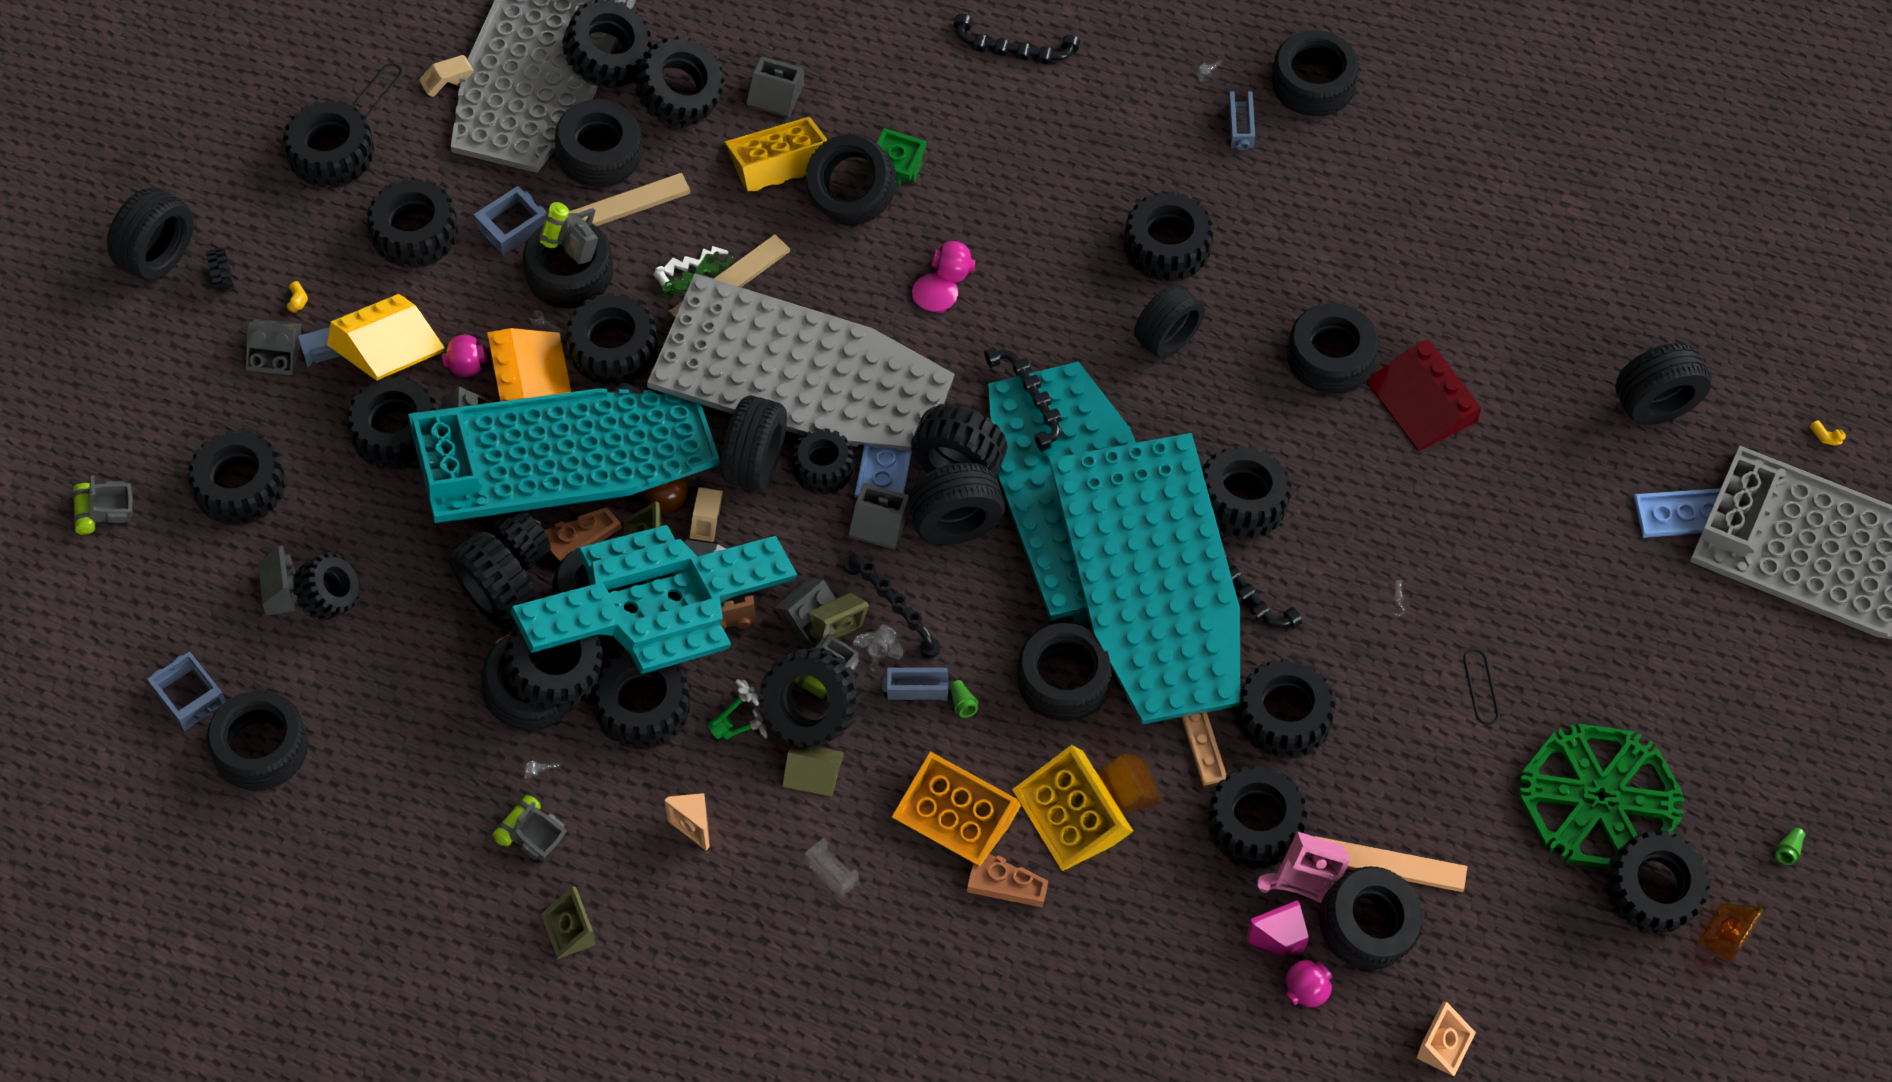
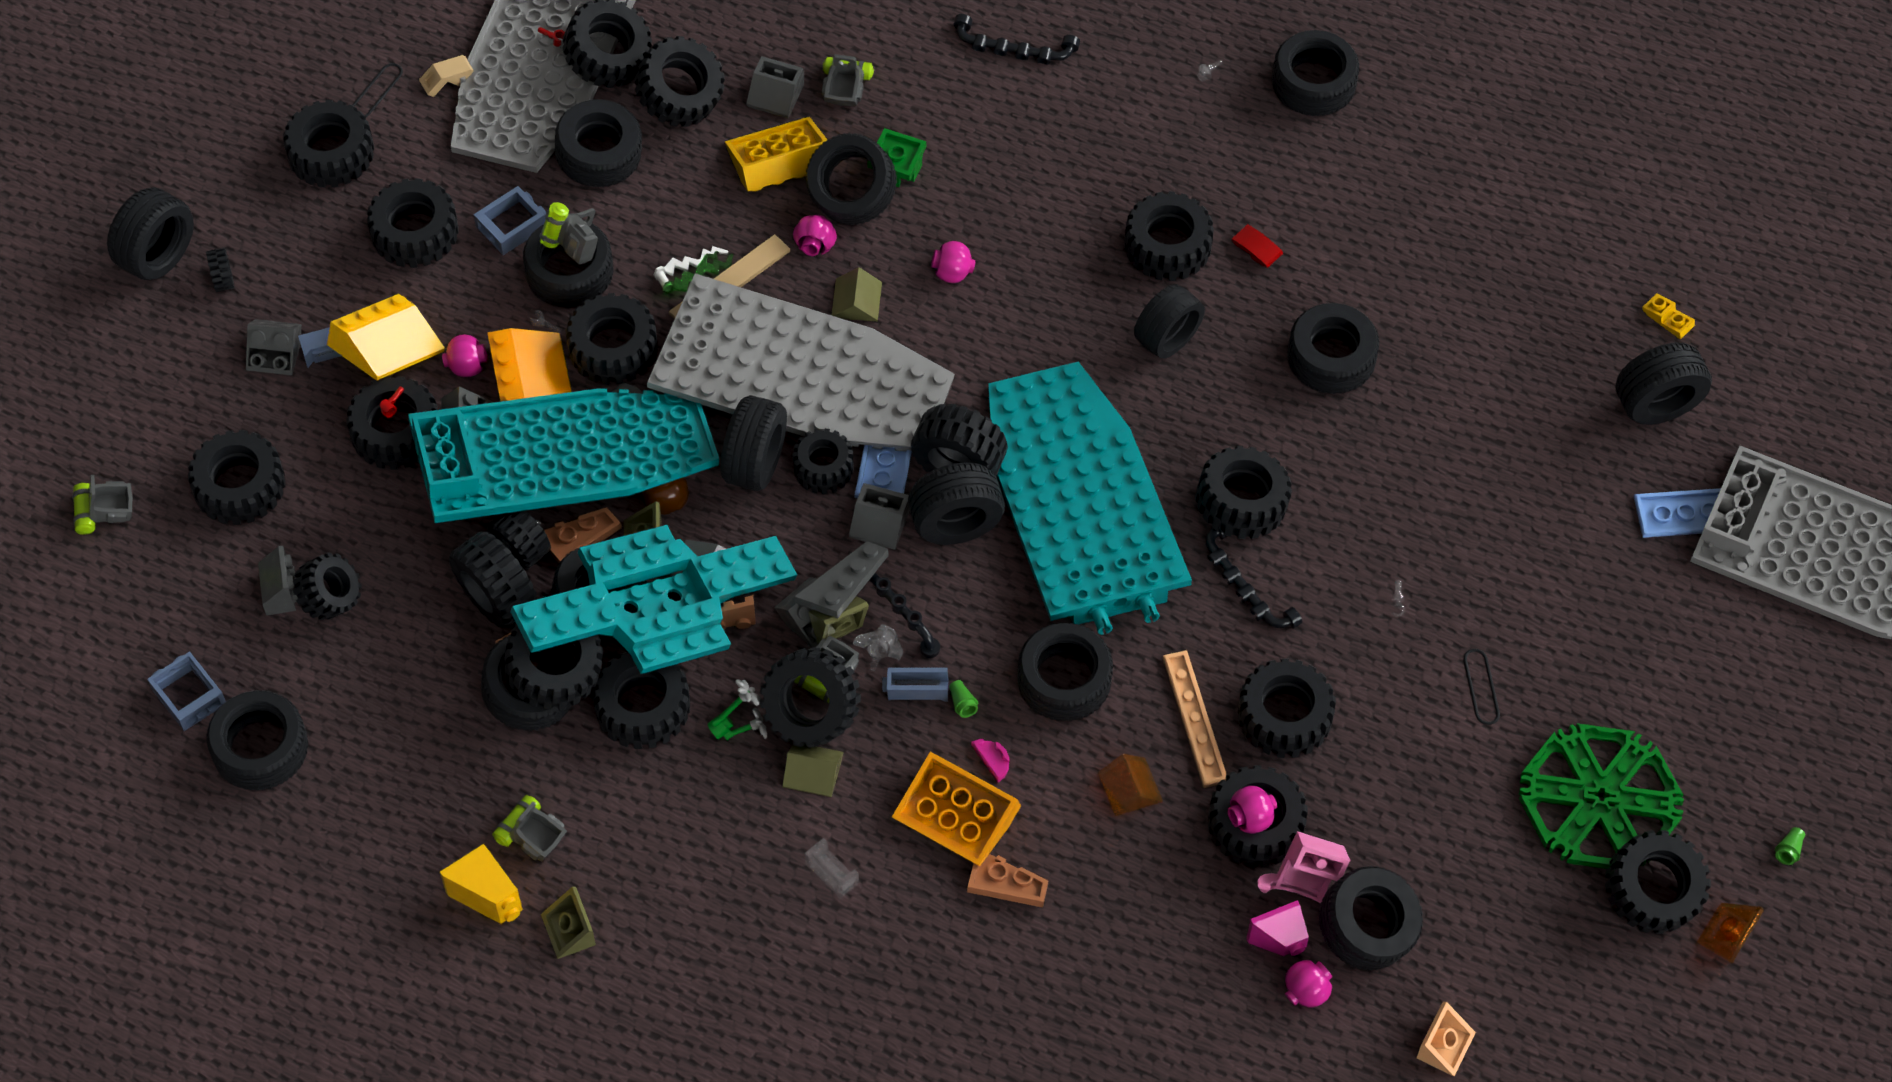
yellow arm [287,281,308,313] -> none
clear hand [524,761,560,779] -> none
tan tile [569,173,691,226] -> none
light nougat slope [665,793,710,850] -> none
tan slope [690,487,723,542] -> none
dark pink dish [912,273,958,314] -> none
black bar [984,347,1062,452] -> none
yellow slope [1012,745,1133,871] -> none
teal wing [1049,433,1240,724] -> none
sand blue window [1228,91,1255,150] -> none
light nougat tile [1315,836,1468,892] -> none
dark red slope [1366,339,1481,452] -> none
yellow arm [1809,420,1846,446] -> none
none -> red hand [380,386,404,418]
none -> yellow slope [440,844,523,924]
none -> red hand [538,27,565,47]
none -> dark pink plant [793,215,837,256]
none -> dark grey wing [795,541,889,619]
none -> dark grey piece [822,54,874,106]
none -> olive slope [832,267,882,322]
none -> dark pink tile [971,739,1009,783]
none -> dark pink plant [1228,786,1277,834]
none -> red slope [1232,224,1283,268]
none -> yellow slope [1642,293,1695,339]

